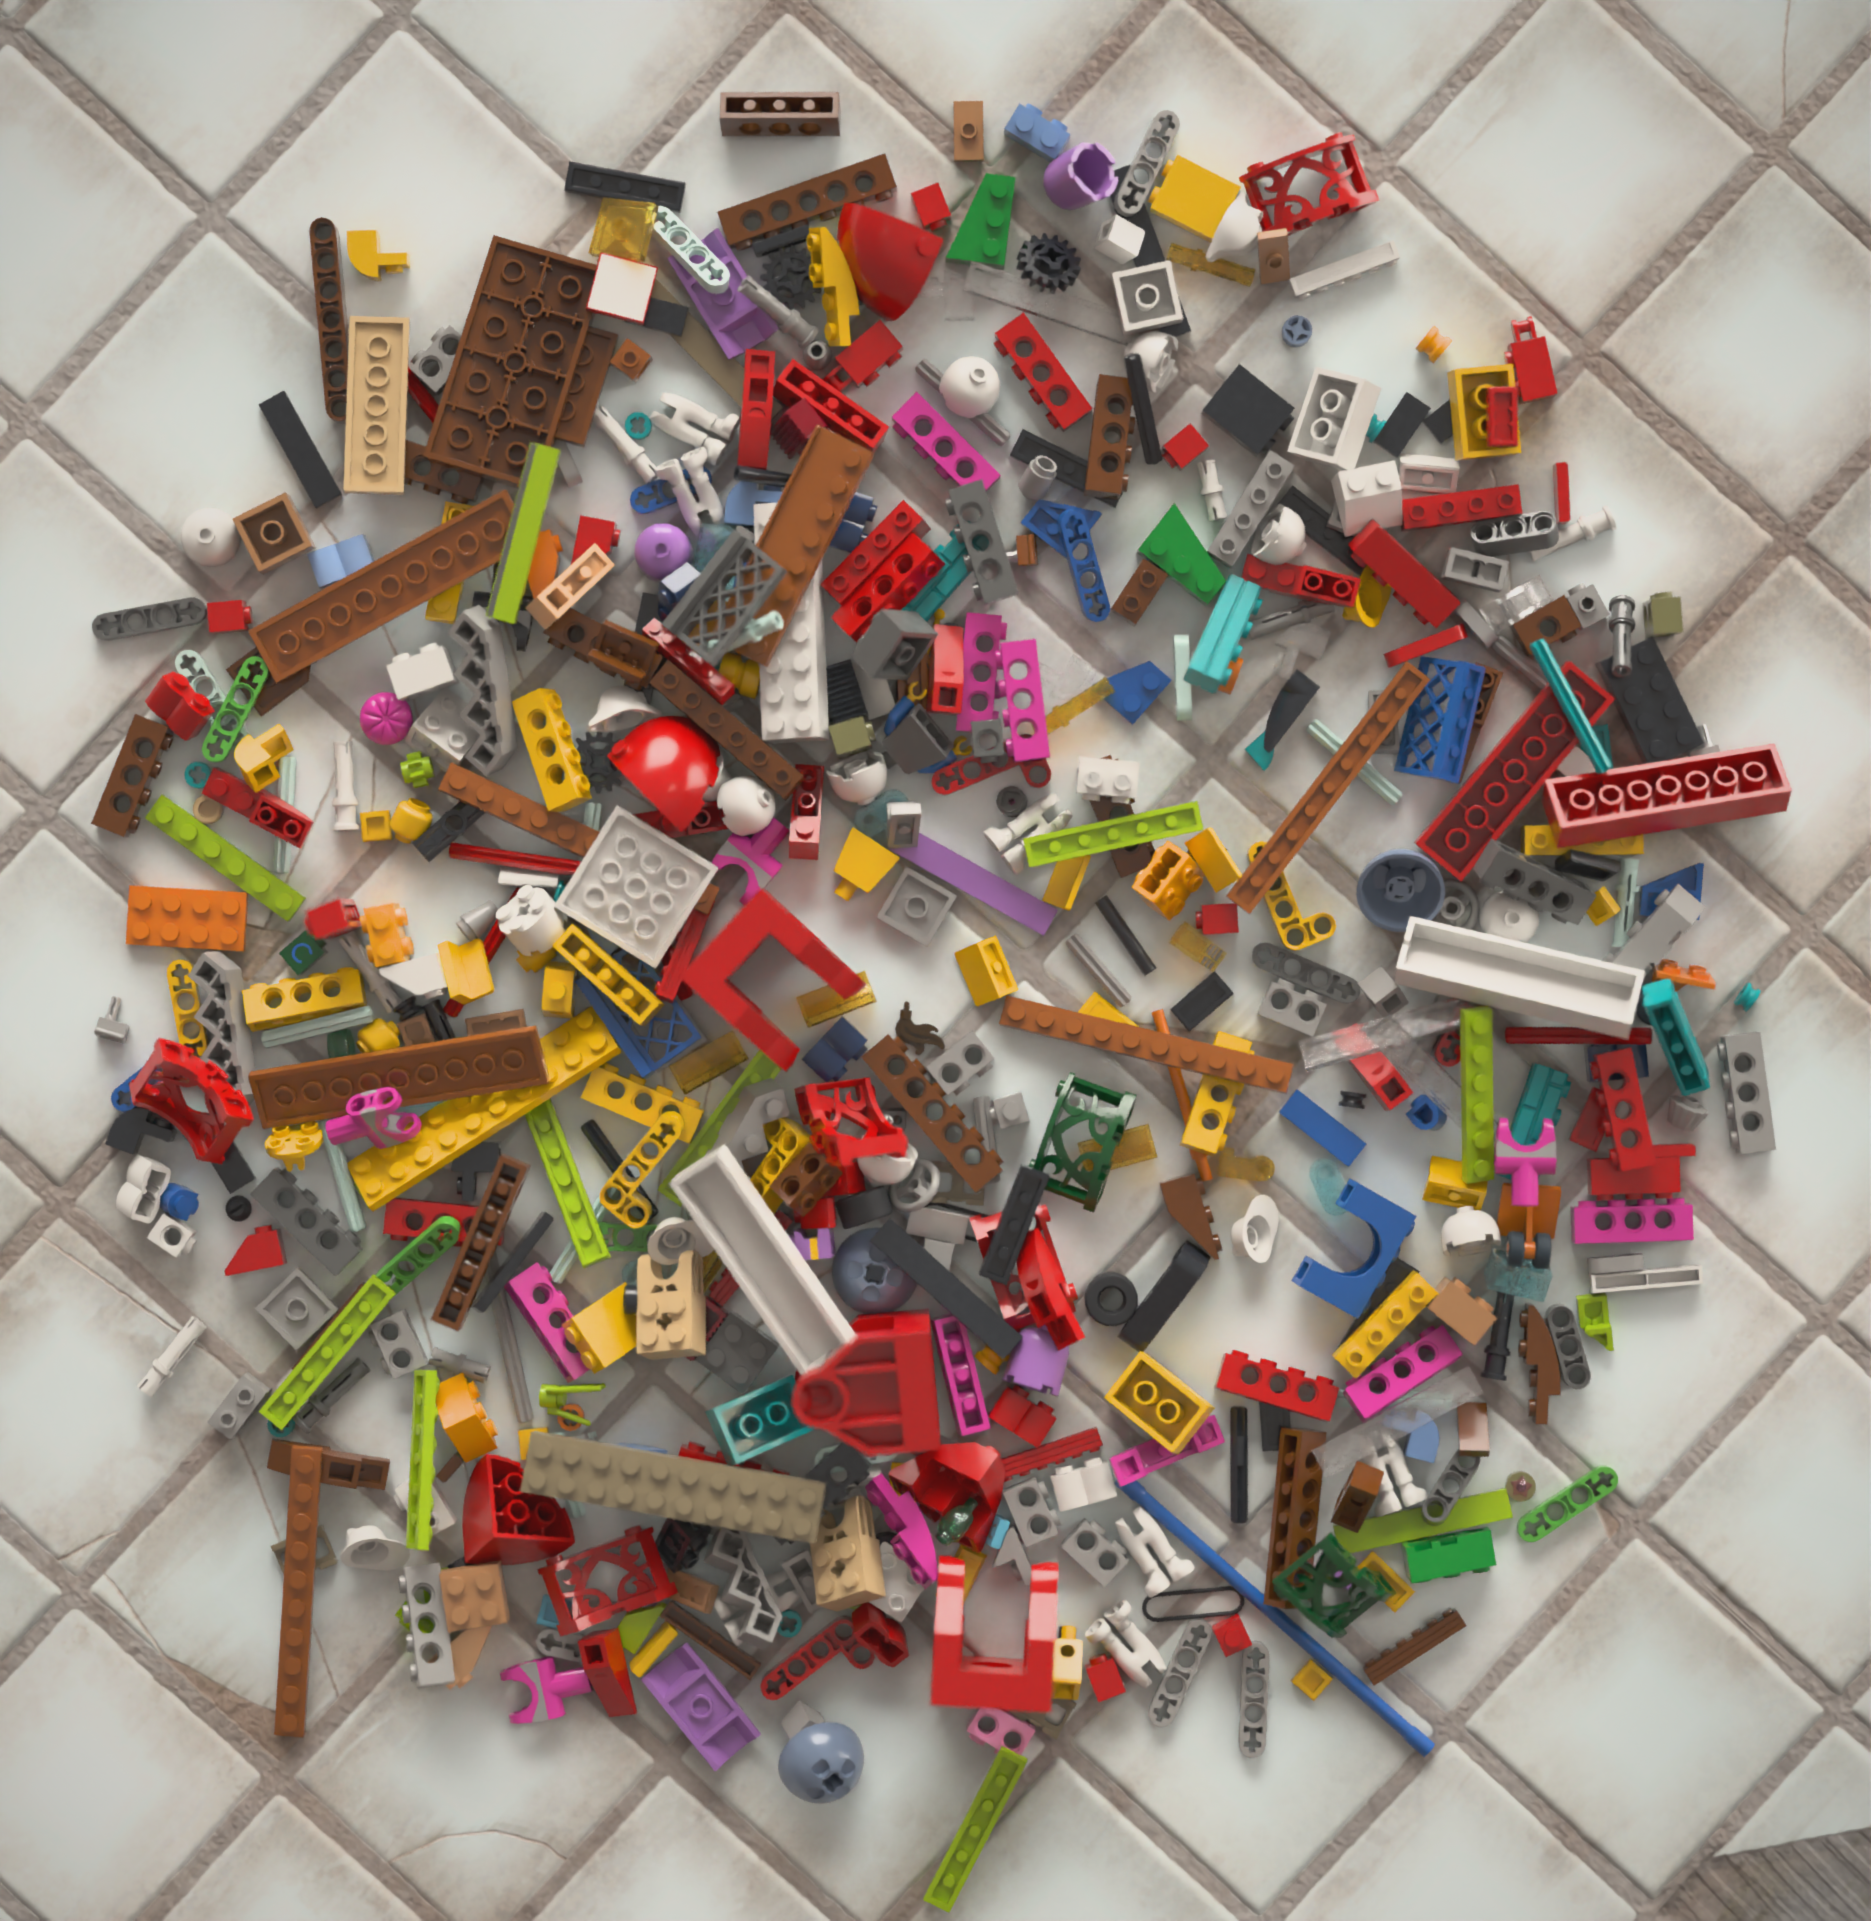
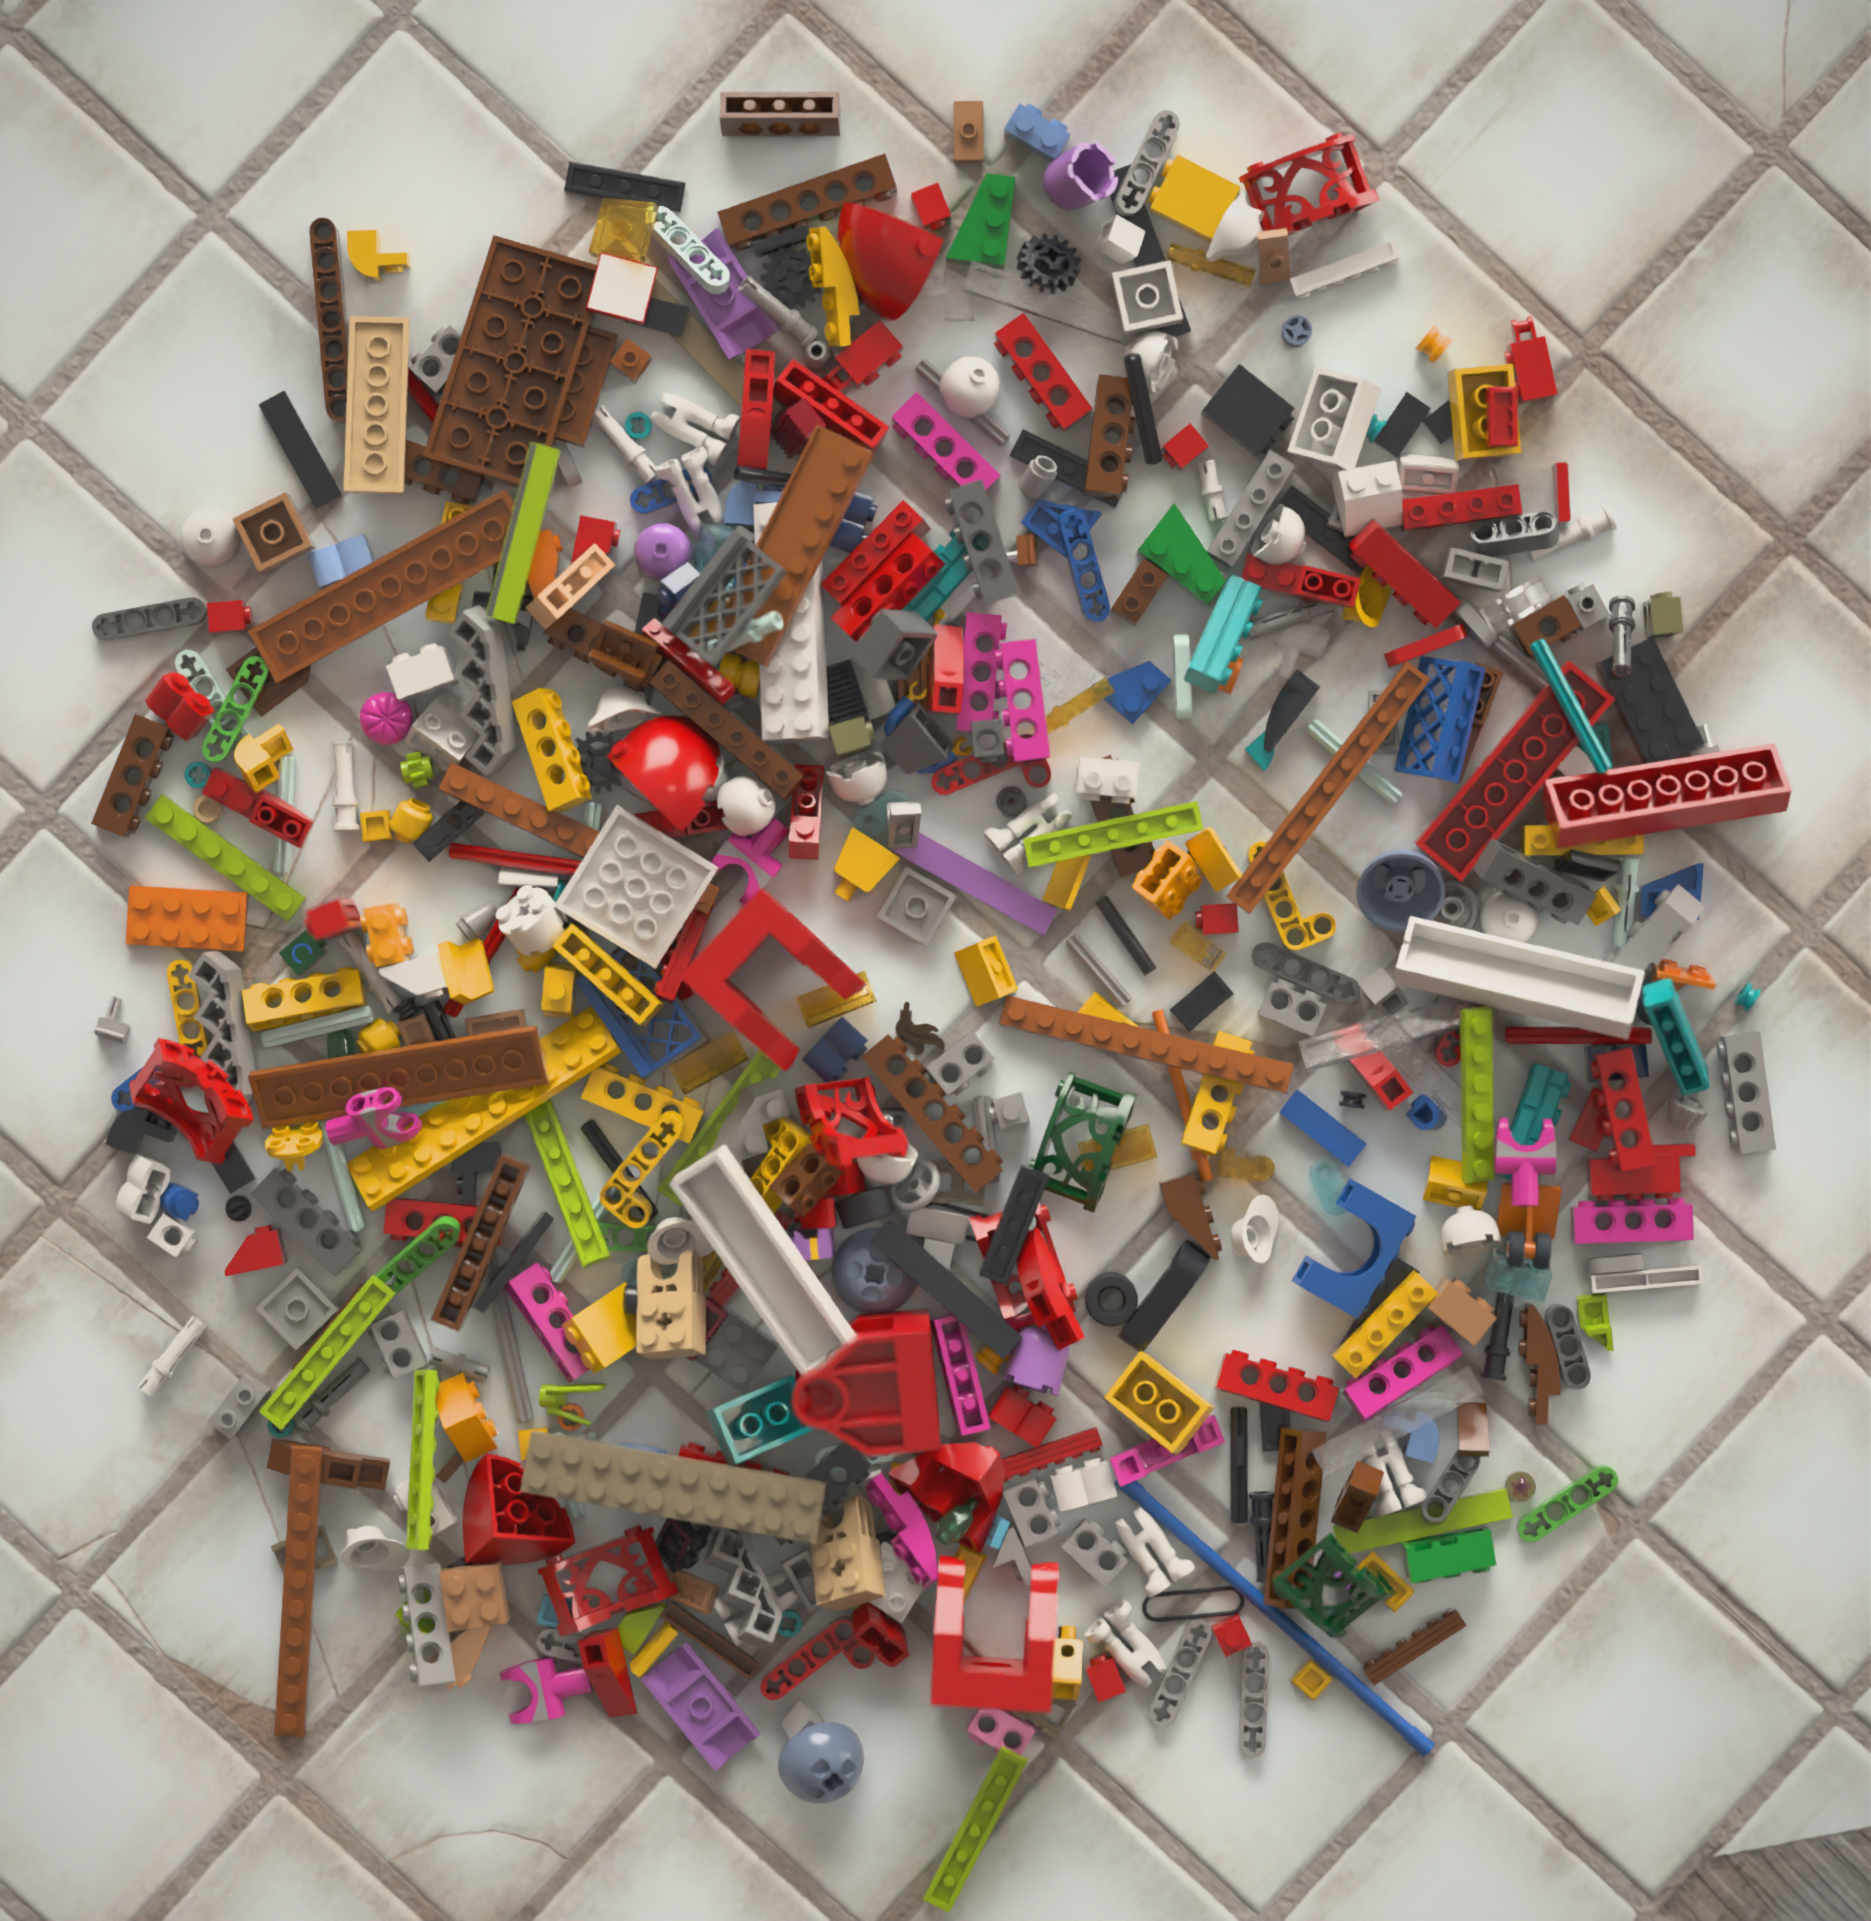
none -> black pin [1249,1491,1274,1583]

